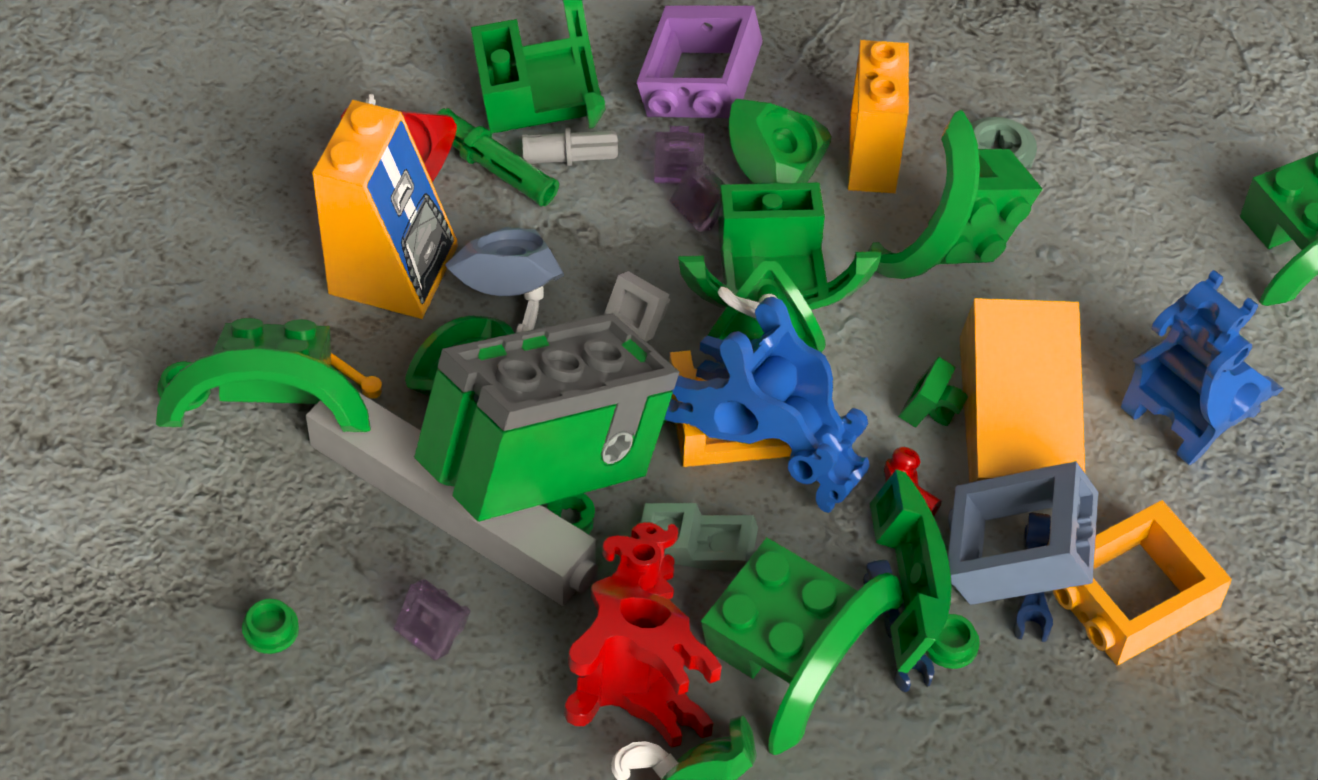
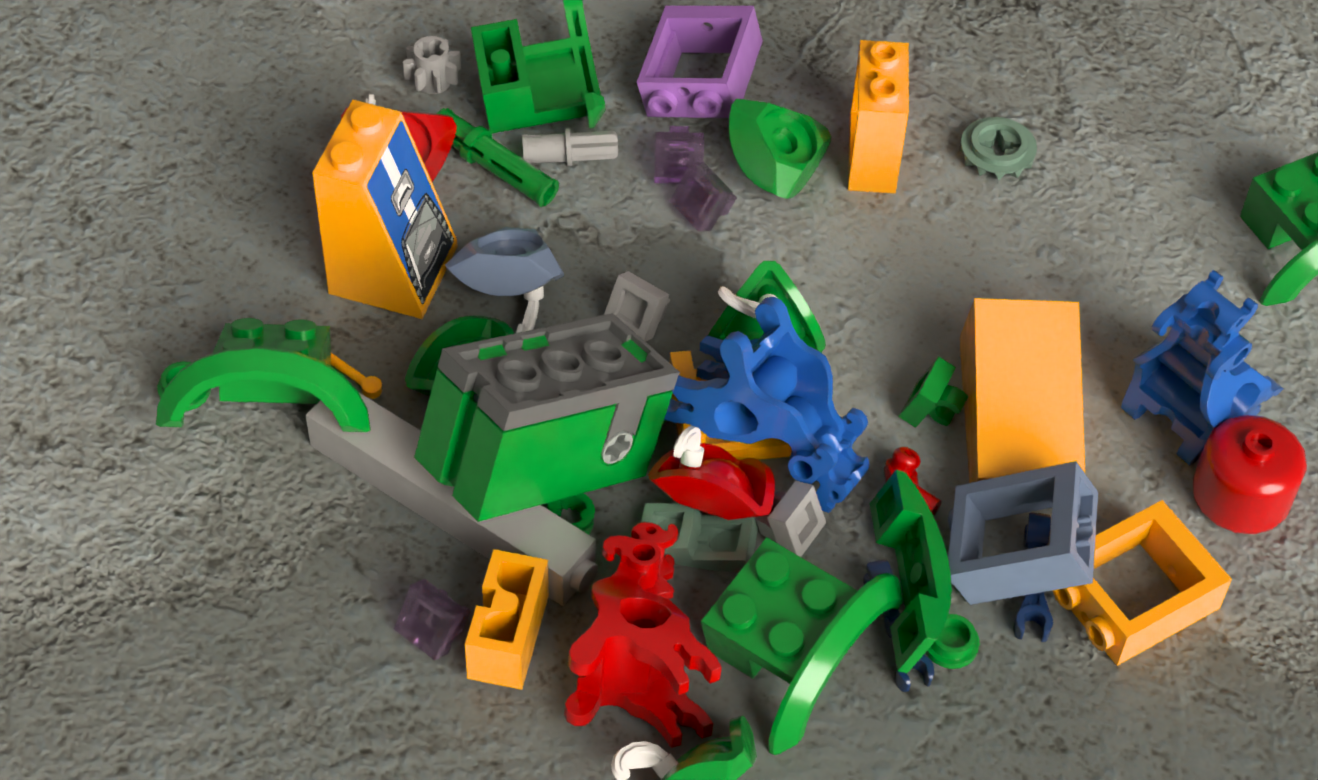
green plate [242,599,299,654] -> none
green piece [678,182,882,310] -> none
green piece [867,110,1043,279] -> none
none -> light grey gear [403,36,461,94]
none -> light orange brick [465,549,549,690]
none -> red hat [648,425,775,520]
none -> light grey tile [755,481,826,557]
none -> red head [1193,415,1307,534]

